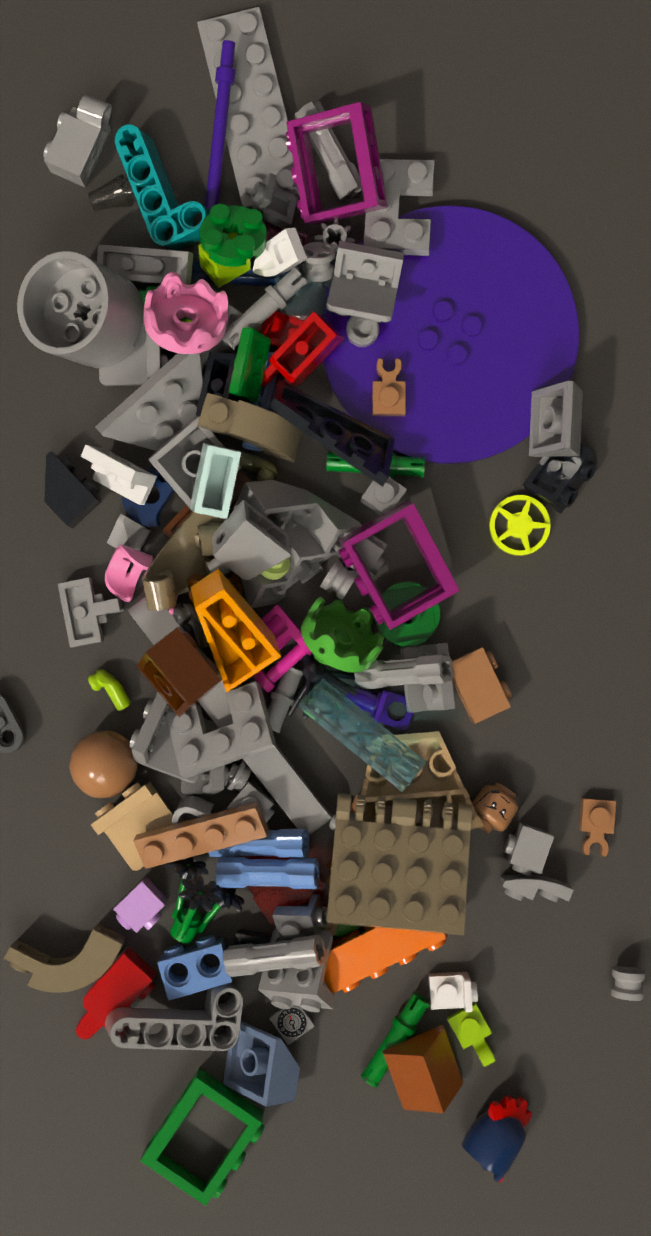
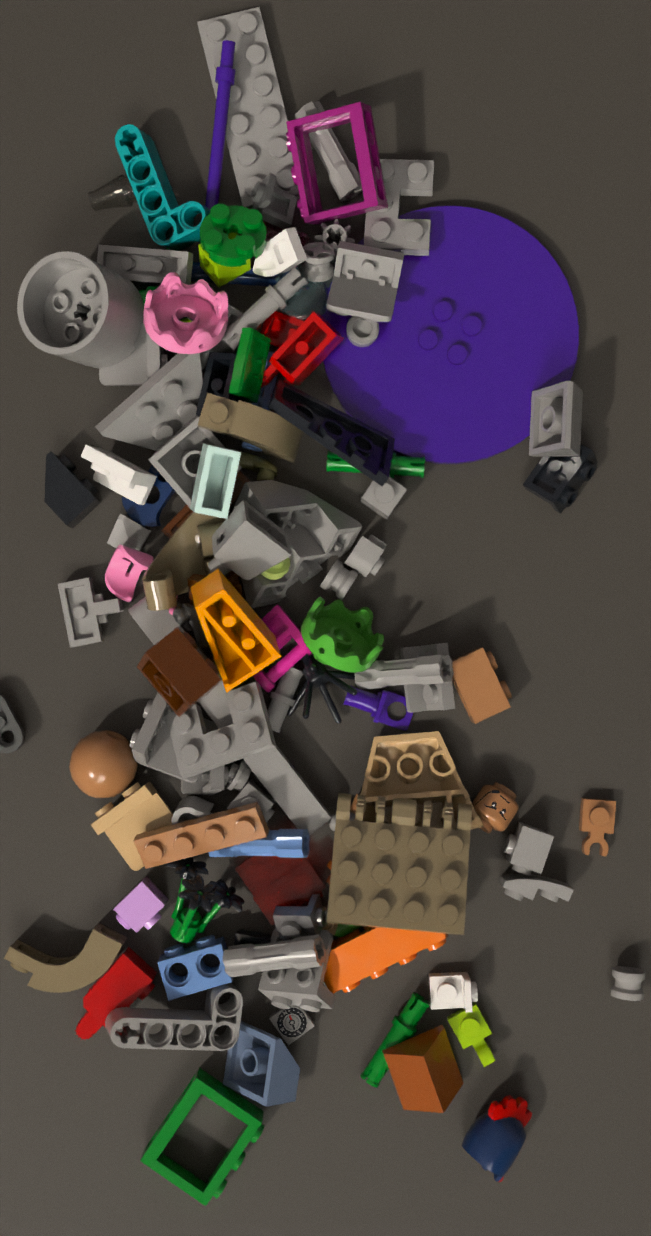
light grey hinge [43,94,112,188] -> none
lime arm [88,669,132,711] -> none
medium blue axle [215,857,320,889] -> none
clear light blue fence [298,679,427,792] -> none
magenta window [338,500,460,630] -> none
medium nougat plate [372,359,405,416] -> none
green plate [375,582,440,647] -> none
neon yellow wheel [489,495,551,556] -> none

